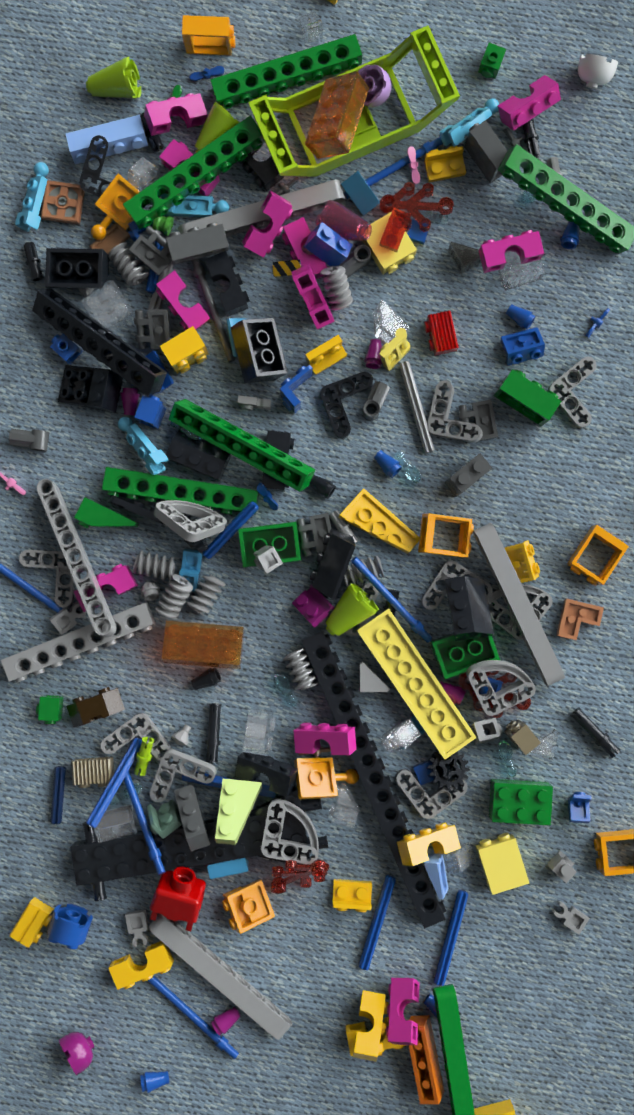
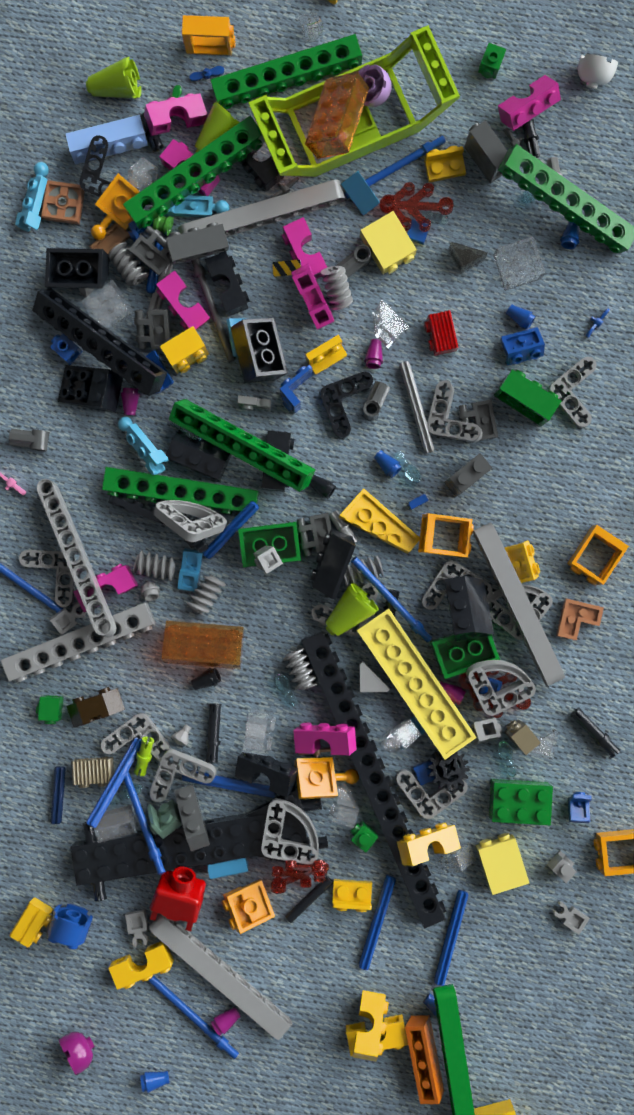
black axle [24,242,44,282] -> none
green slope [74,497,139,529] -> none
blue brick [134,395,166,430] -> none
light grey piece [155,574,193,618] -> none
yellowish green wedge [215,779,262,845] -> none
dark pink arch [242,190,293,258] -> none
blue piece [257,483,278,510] -> none
magenta plate [292,584,335,627] -> none
blue brick [304,222,352,266] -> none
clear pink cone [315,200,372,241] -> none
clear red plate [379,207,411,252] -> none
light yellow plate [379,328,411,371] -> none
dark pink arch [386,978,420,1046] -> none
bright pink piece [407,146,420,184] -> none
light blue slope [424,854,448,899] -> none
medium azure plate [440,98,499,147] -> none
dark pink arch [479,230,544,273] -> none
none -> black piece [285,876,333,923]
none -> green brick [350,820,378,852]
none -> blue tile [407,494,429,510]

